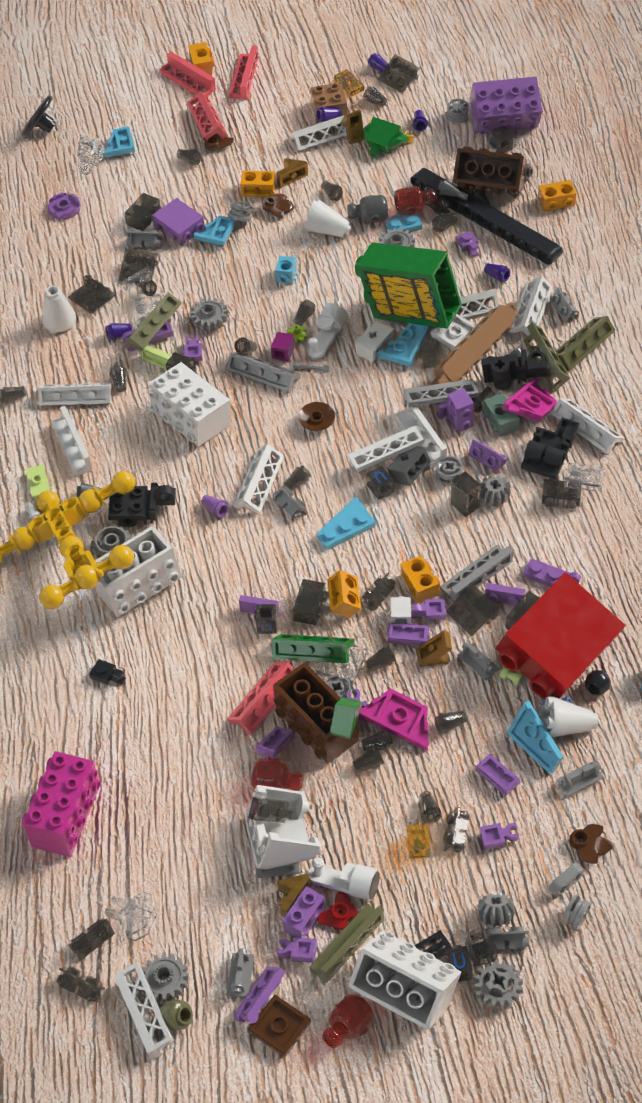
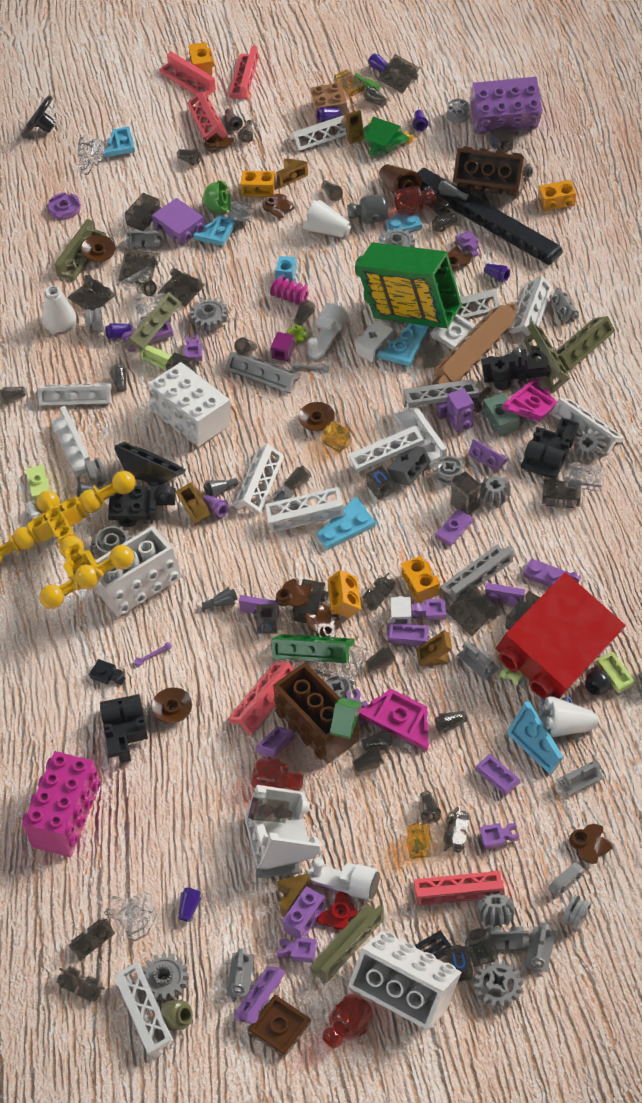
none -> olive fence [54,219,106,281]
none -> reddish brown dish [82,235,115,262]
none -> light grey wheel [84,457,107,486]
none -> light grey wheel [86,308,103,334]
none -> black plate [100,694,148,763]
none -> black wedge [114,442,186,486]
none -> medium lavender hinge [134,642,172,666]
none -> reddish brown dish [152,687,192,724]
none -> clear smoke hinge [158,268,205,307]
none -> pearl gold slope [175,482,212,524]
none -> dark purple cone [178,888,201,922]
none -> dark grey cone [201,586,238,610]
none -> bright green cylinder [202,180,232,215]
none -> dark grey cone [203,478,238,497]
none -> dark grey cone [225,109,243,131]
none -> clear smoke cone [237,120,253,143]
none -> white fence [265,487,345,533]
none -> dark pink piece [270,276,308,307]
none -> reddish brown plate [276,578,313,607]
none -> reddish brown plate [305,603,340,637]
none -> clear yellow brick [322,420,351,453]
none -> bright green axle [354,73,380,94]
none -> reddish brown cone [379,164,422,202]
none -> coral fence [414,871,504,906]
none -> medium lavender plate [435,509,473,546]
none -> reddish brown plate [441,246,472,271]
none -> light grey hinge [525,923,556,972]
none -> light grey gear [574,429,607,461]
none -> yellowish green plate [595,652,635,694]

